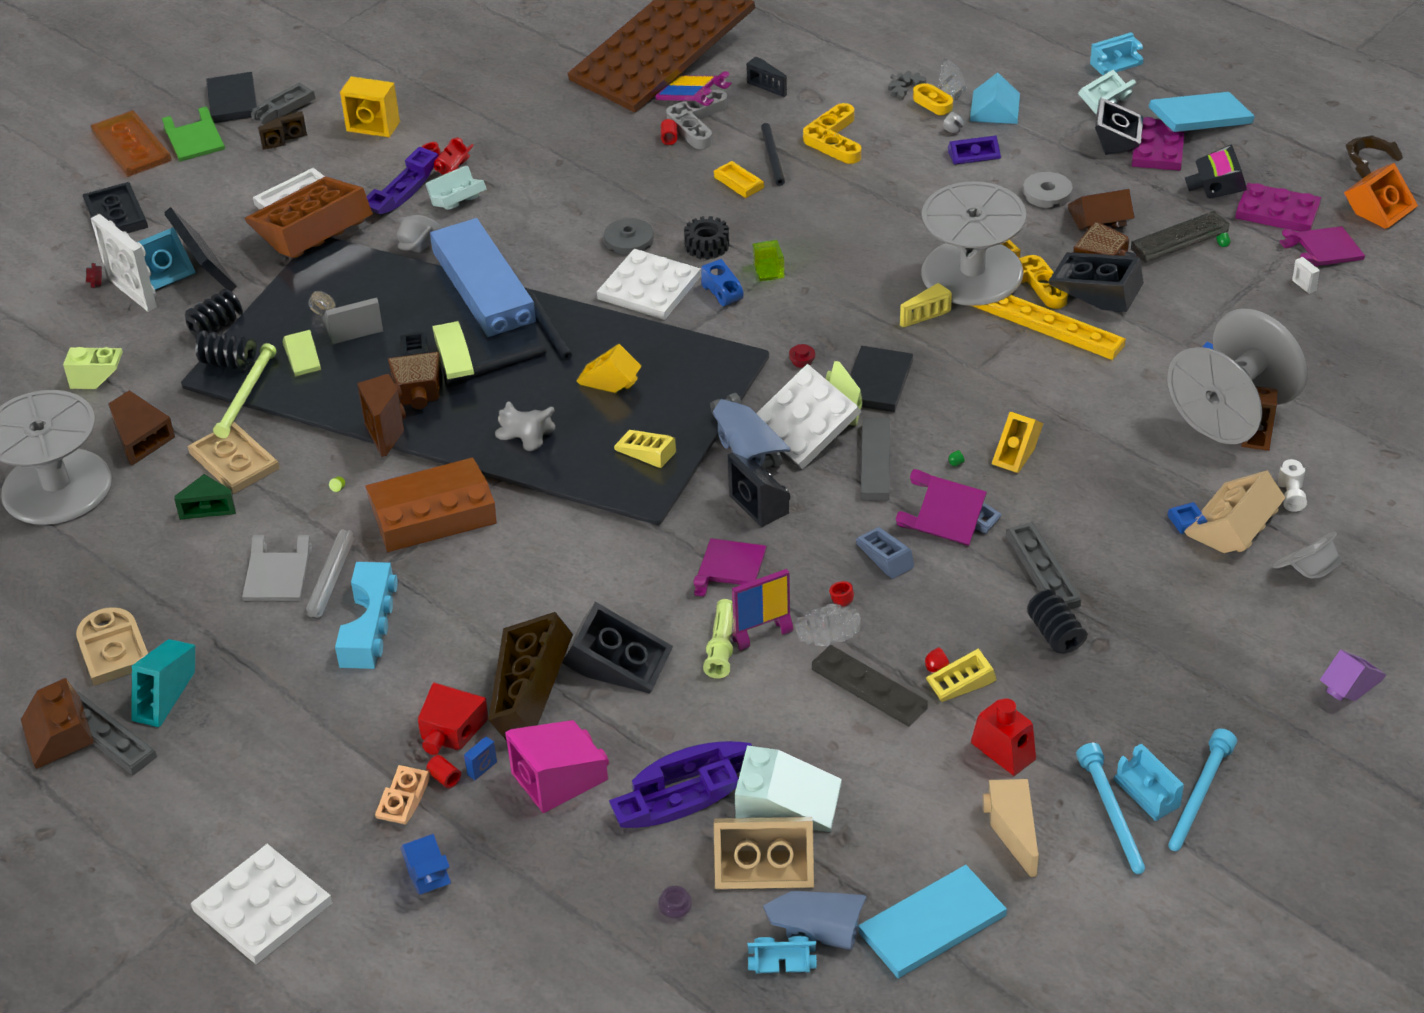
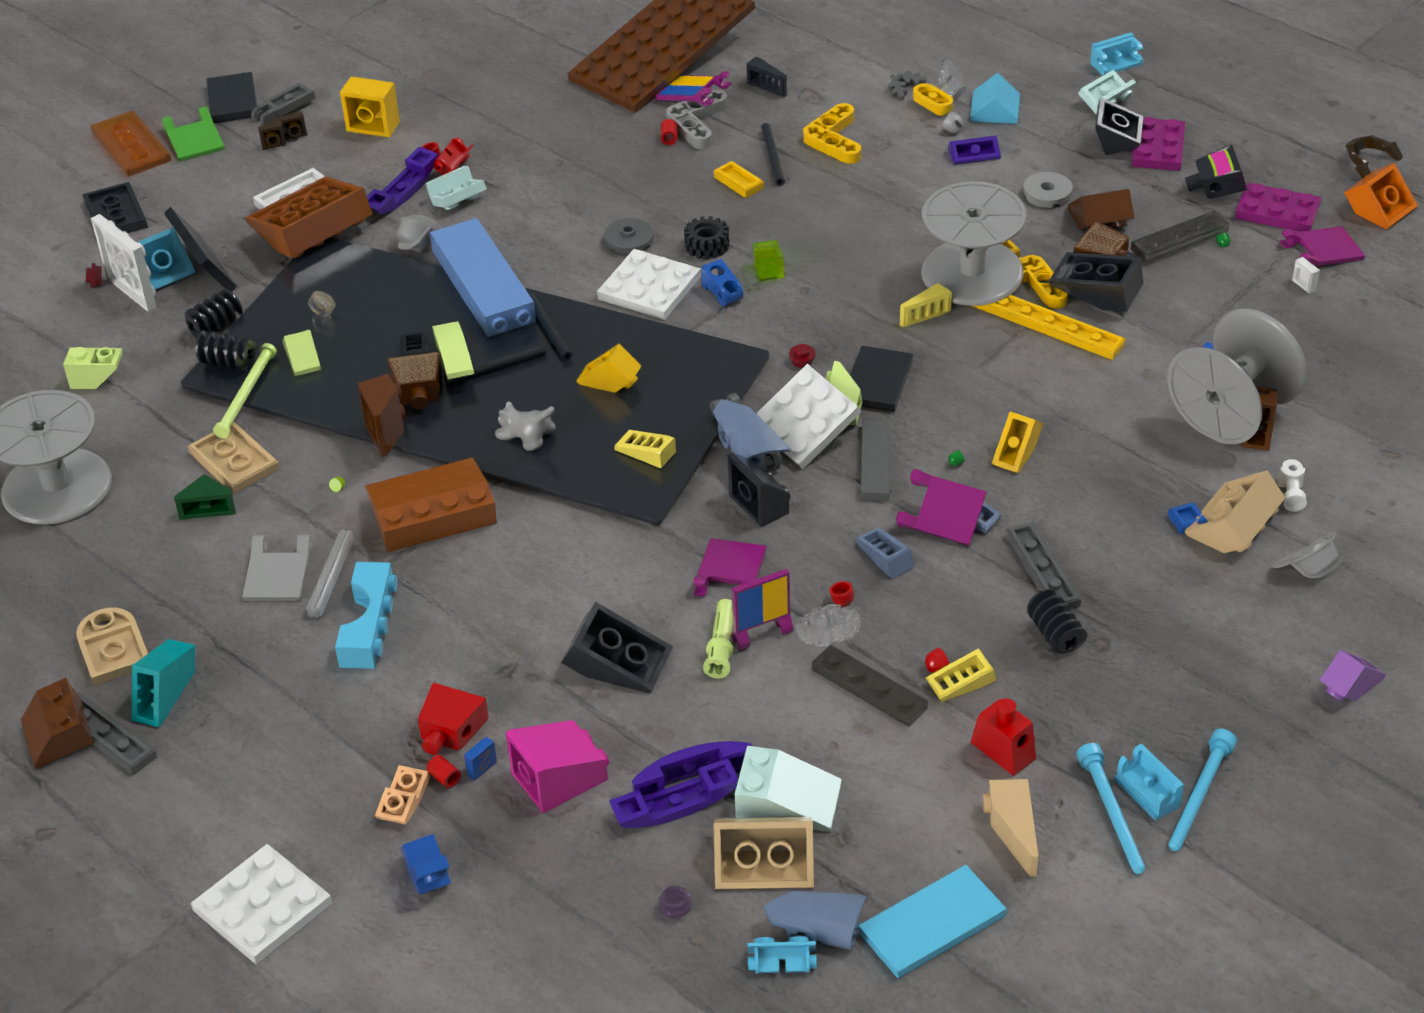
reddish brown slope [108,390,175,466] -> none
light grey slope [322,298,383,344] -> none
dark brown wedge [489,612,573,741] -> none
medium azure tile [1149,92,1255,132] -> none

